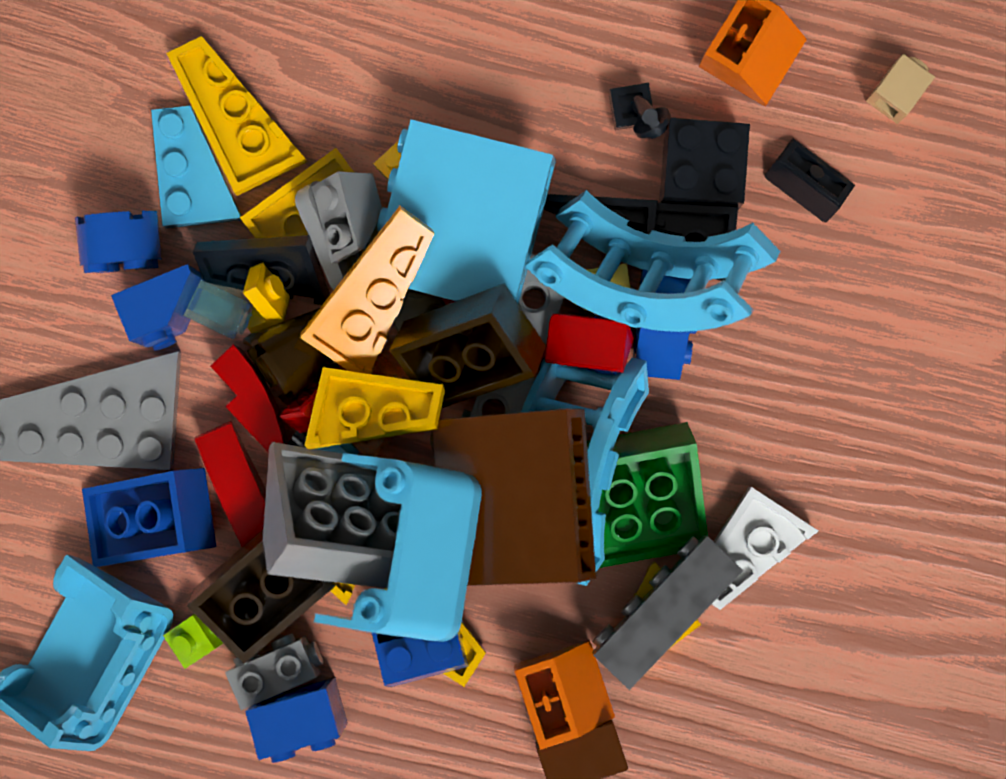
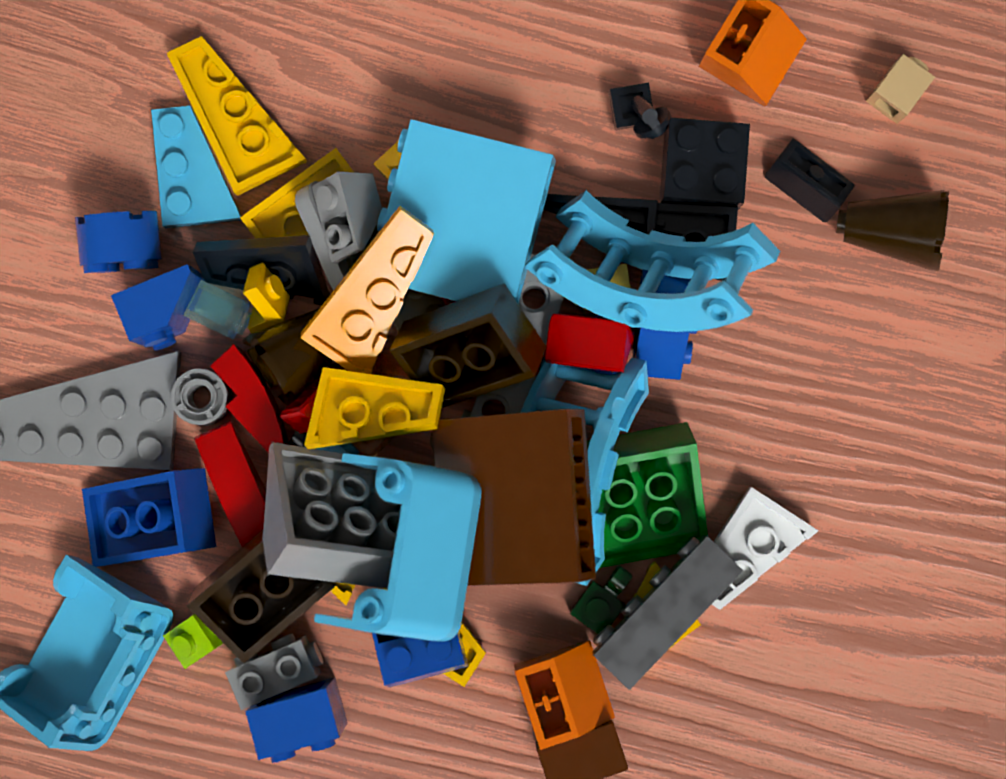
none -> light grey wheel [171,369,233,426]
none -> dark green plate [570,565,633,634]
none -> dark brown cone [836,190,949,271]

